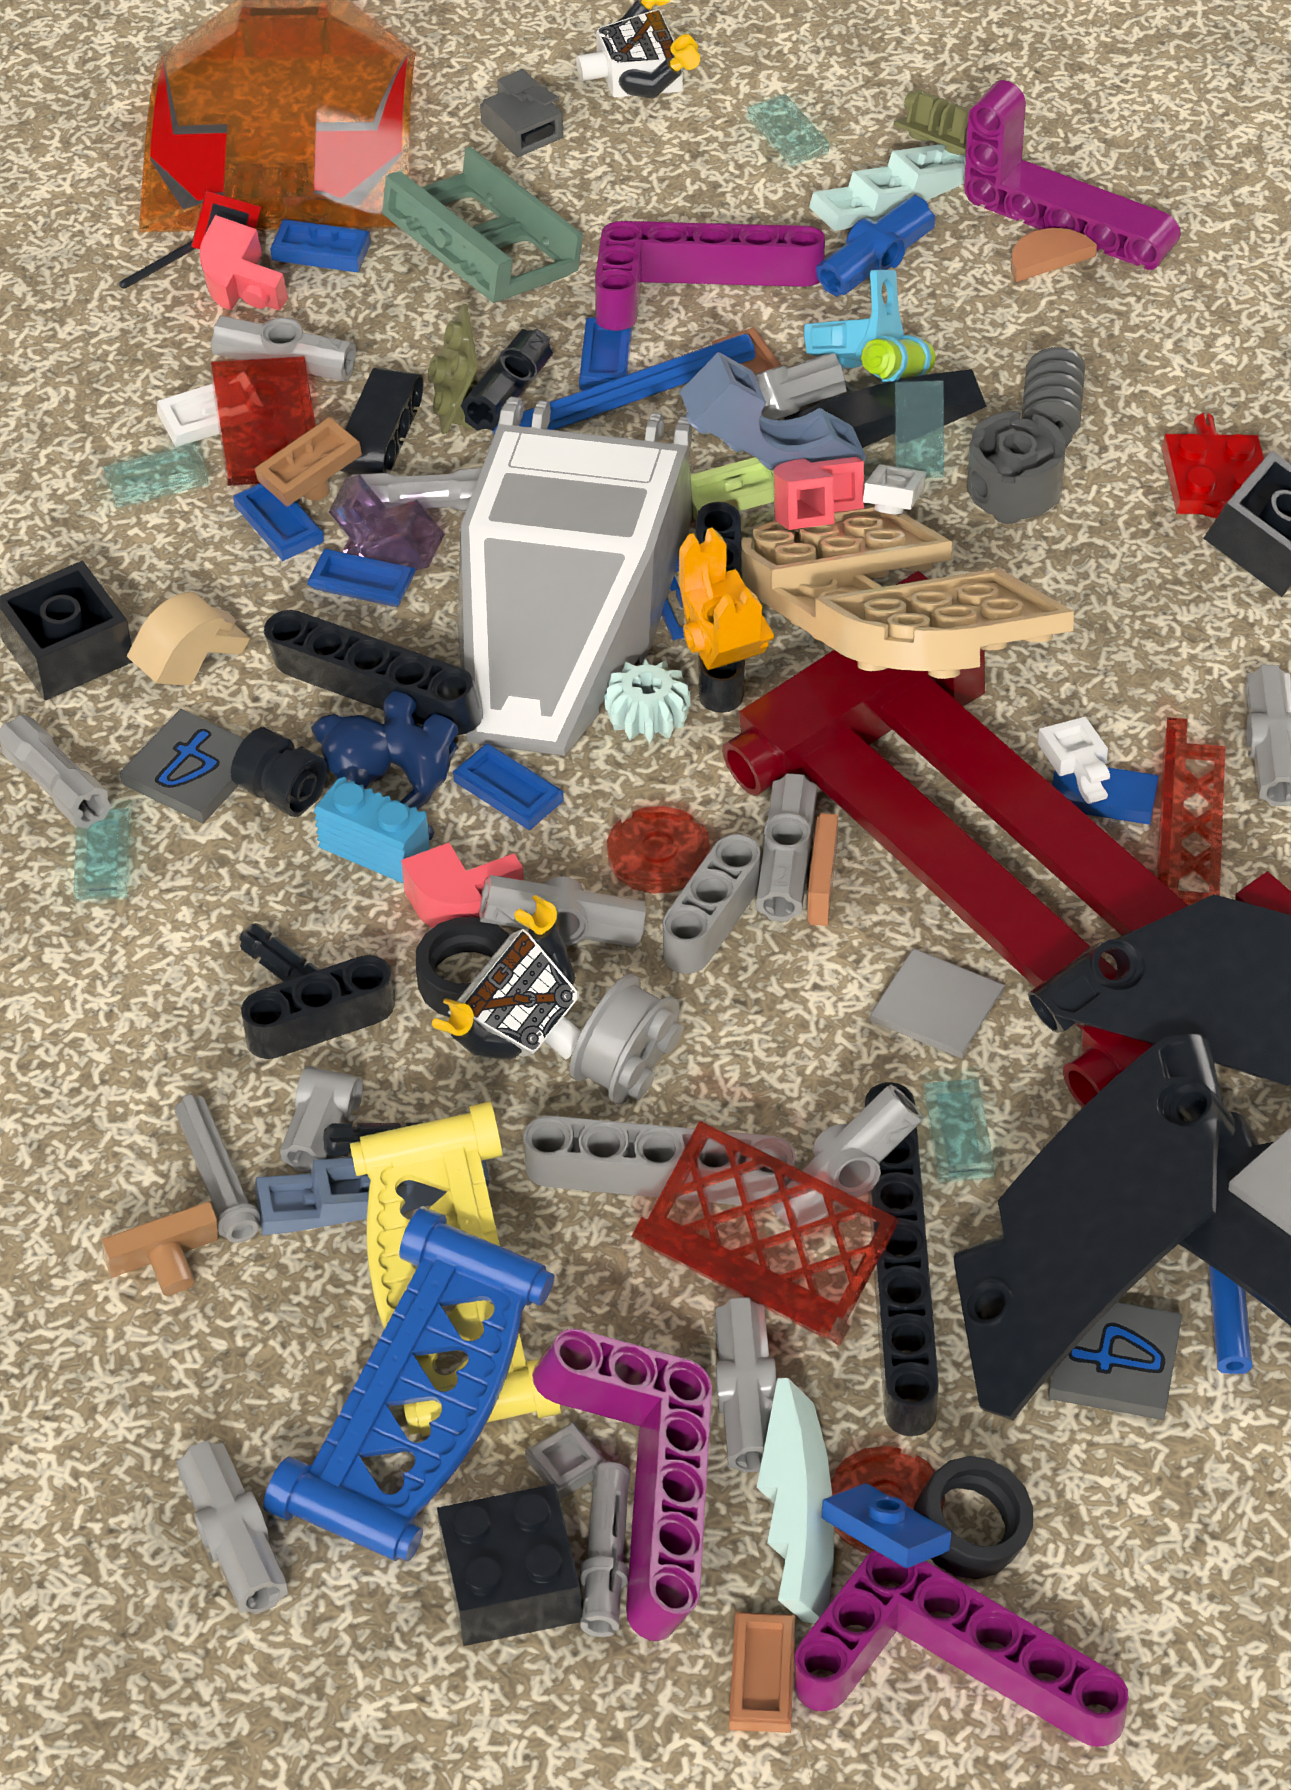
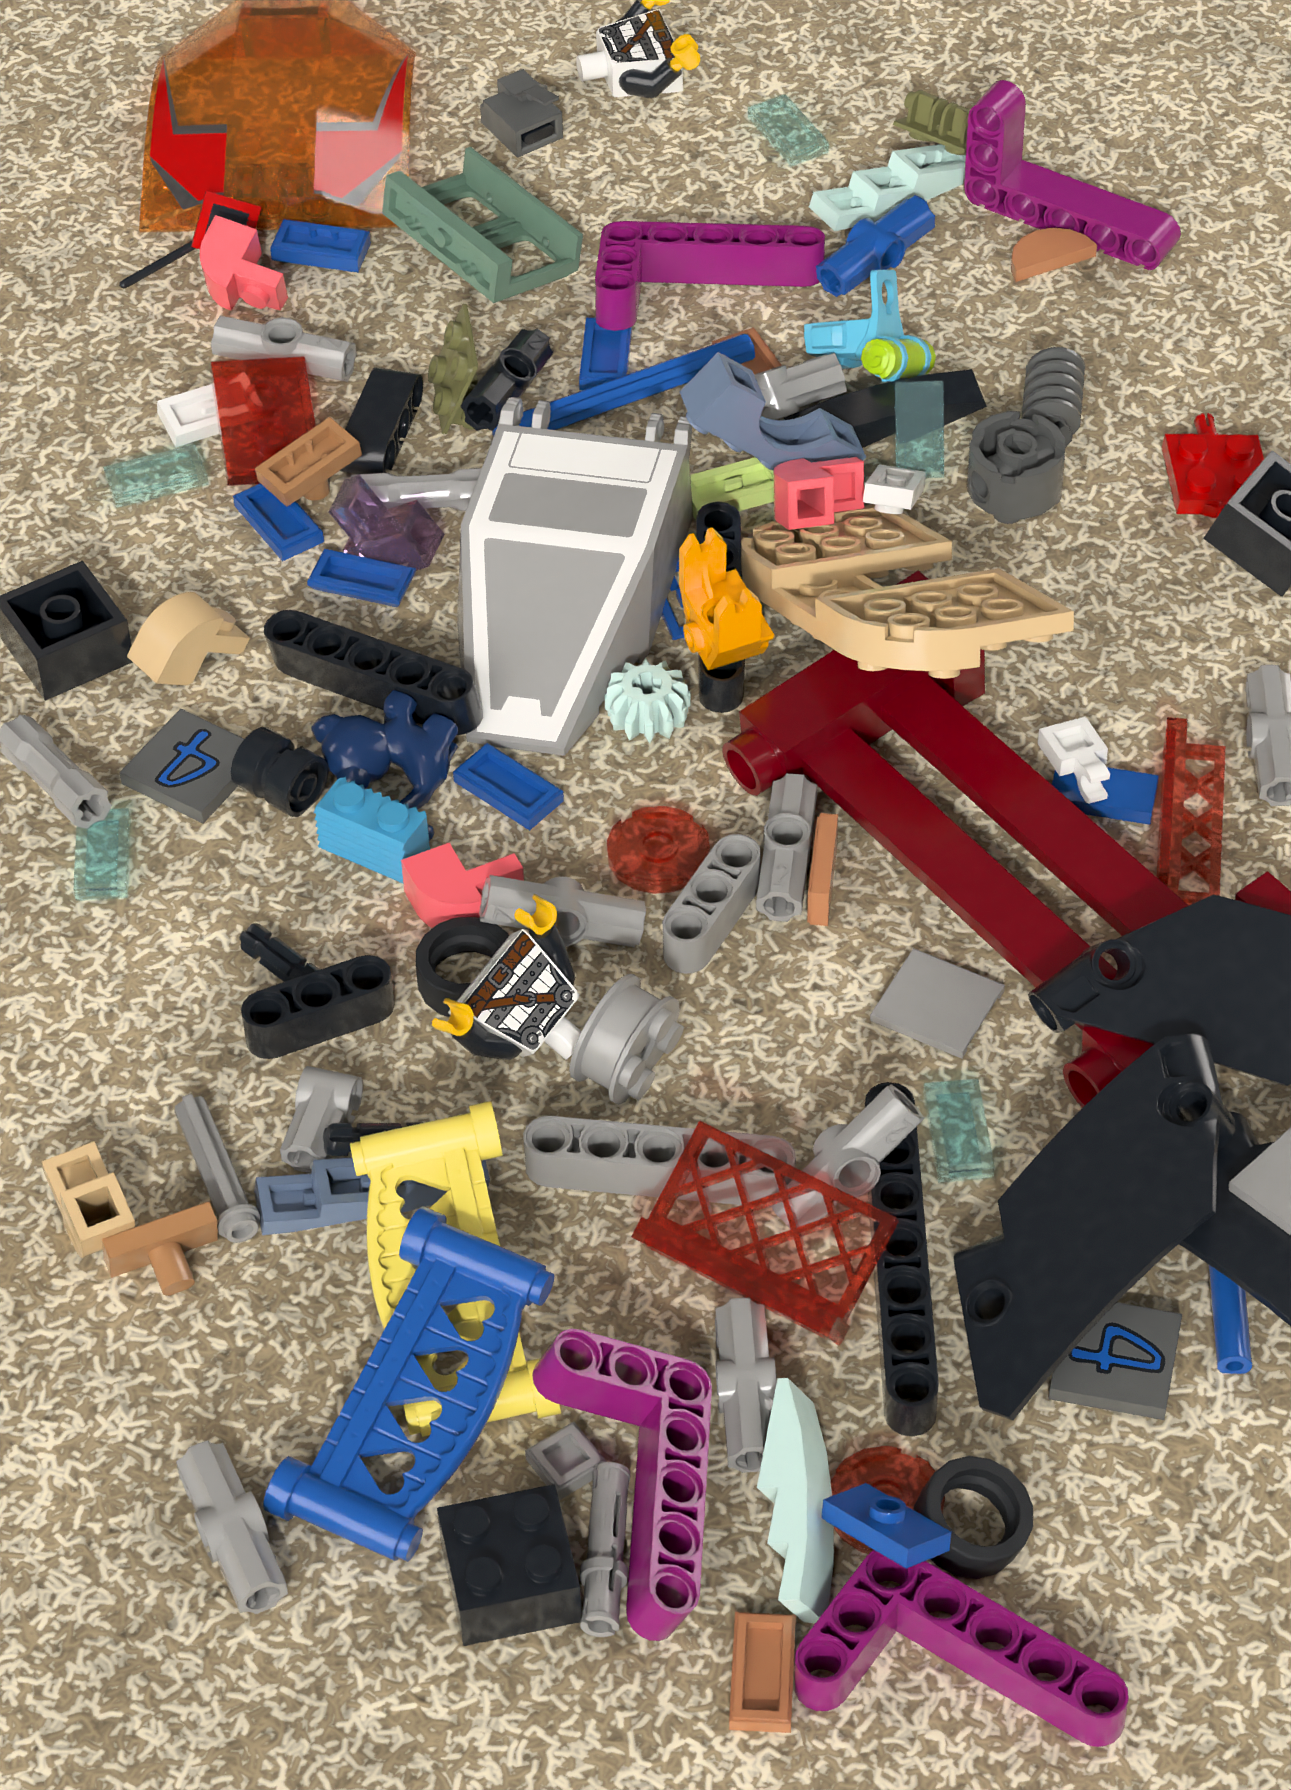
none -> tan brick [42,1141,135,1258]

